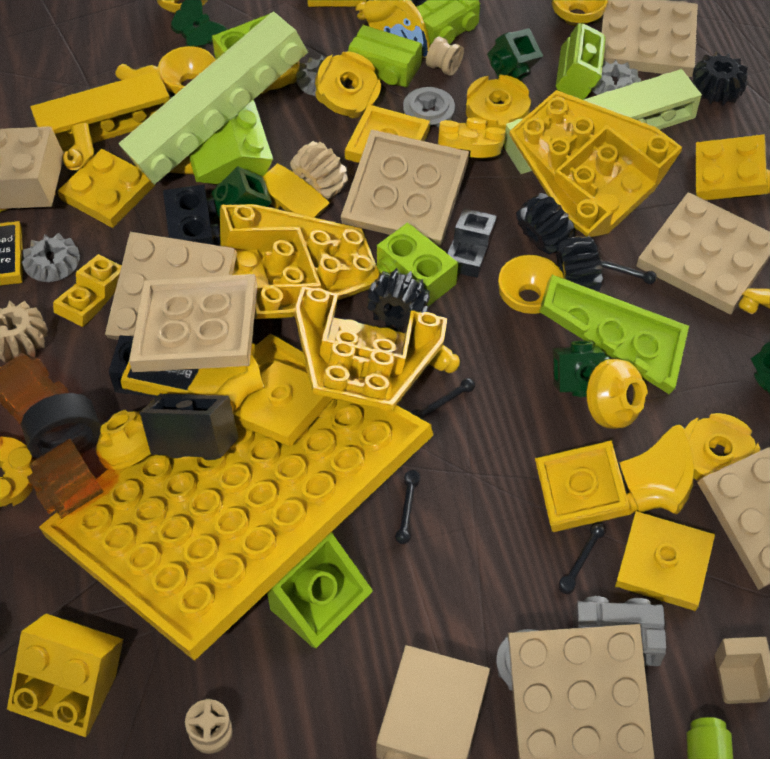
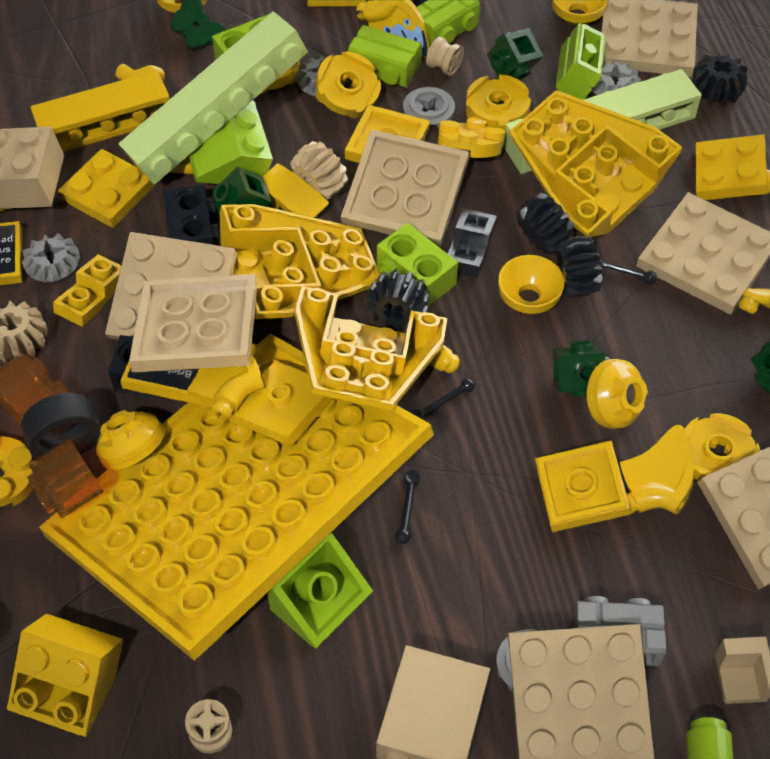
yellow arm [62,123,94,170] -> none
black brick [139,394,239,460] -> none
yellow piece [158,46,215,94] -> none
lime wing [539,275,689,394] -> none
black hinge [559,523,606,594] -> none
yellow plate [615,511,715,611] -> none

